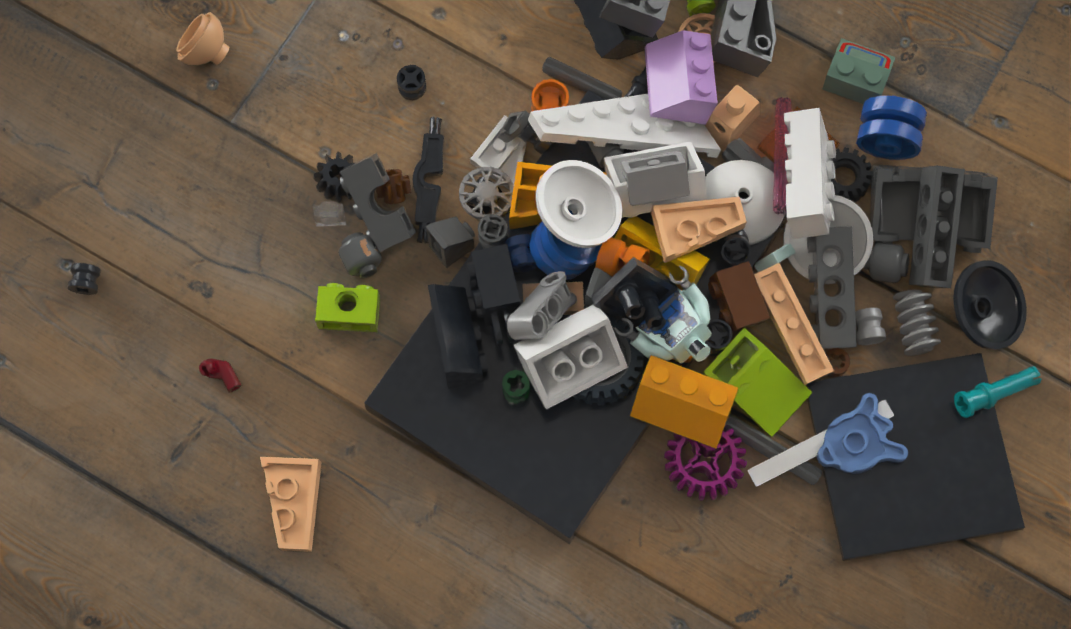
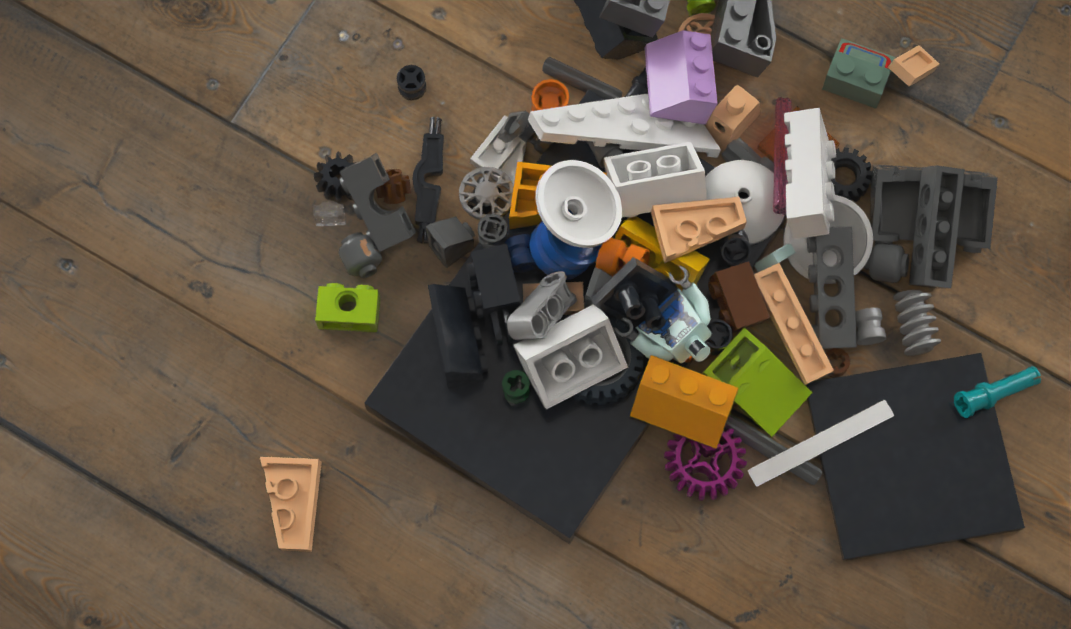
black wheel [67,263,101,295] -> none
light nougat piece [176,12,230,65] -> none
dark red arm [199,358,242,393] -> none
light grey panel [621,151,690,206] -> none
medium blue tile [817,393,908,474] -> none
blue wheel [856,96,927,160] -> none
black dish [953,260,1027,350] -> none
none -> light nougat tile [888,45,940,87]

